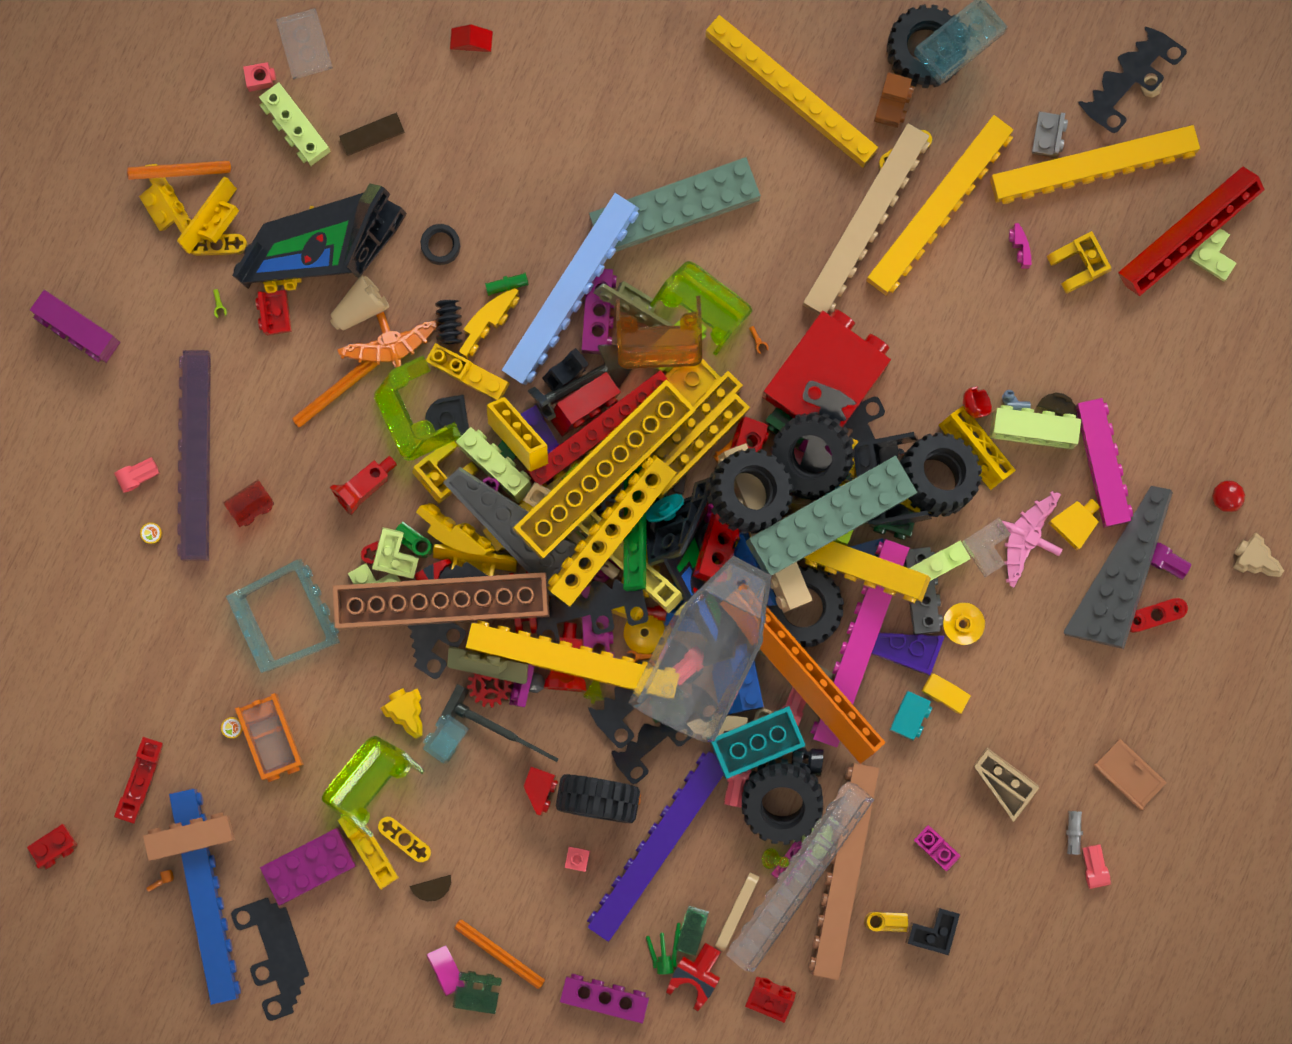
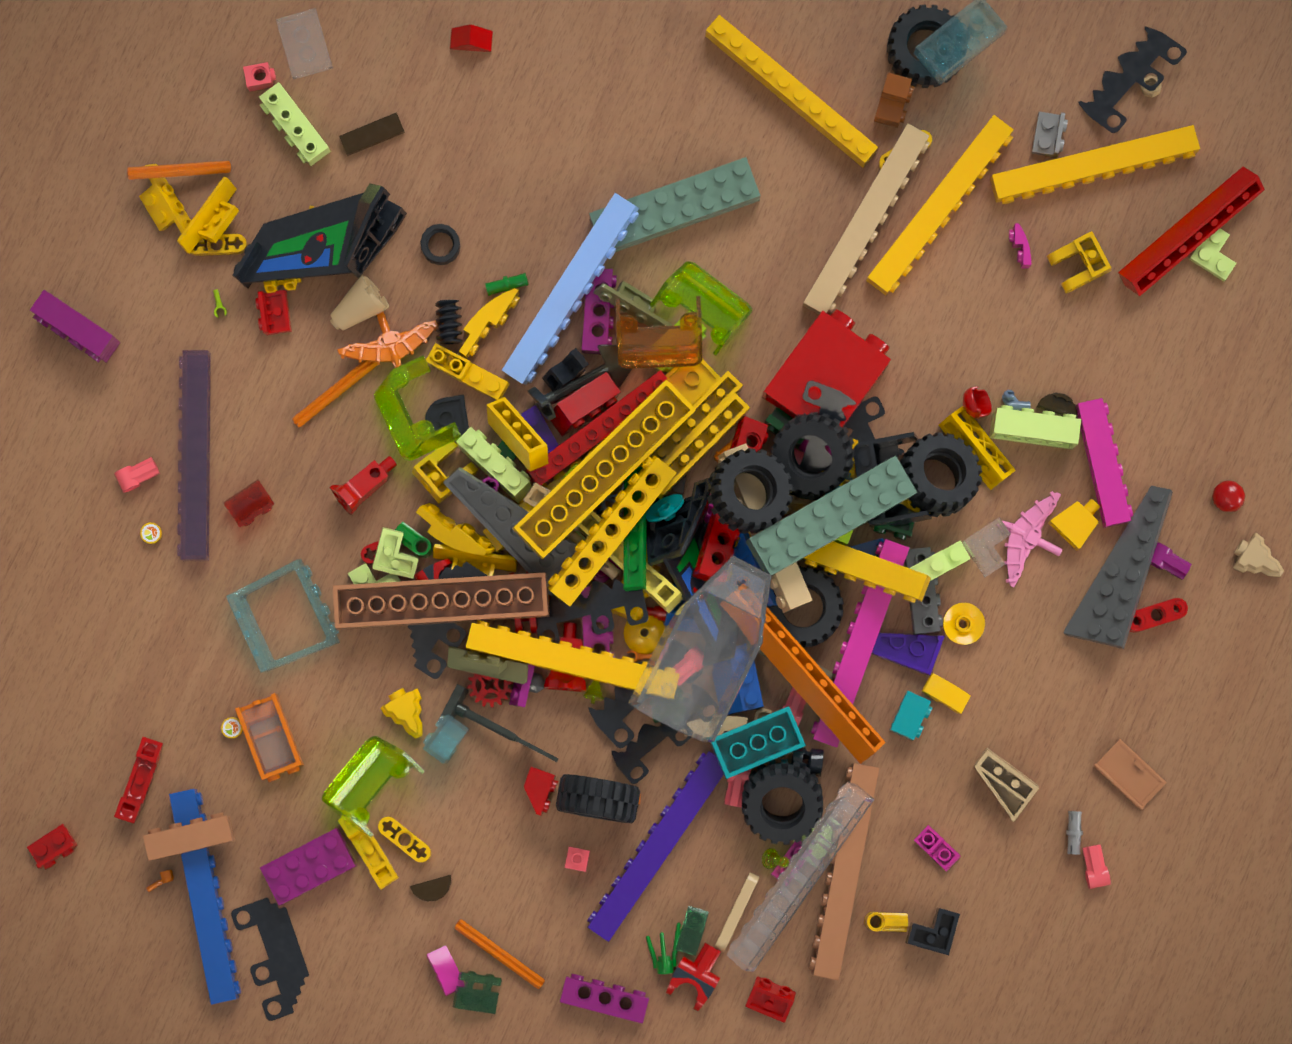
orange hand [749,326,769,354] -> none

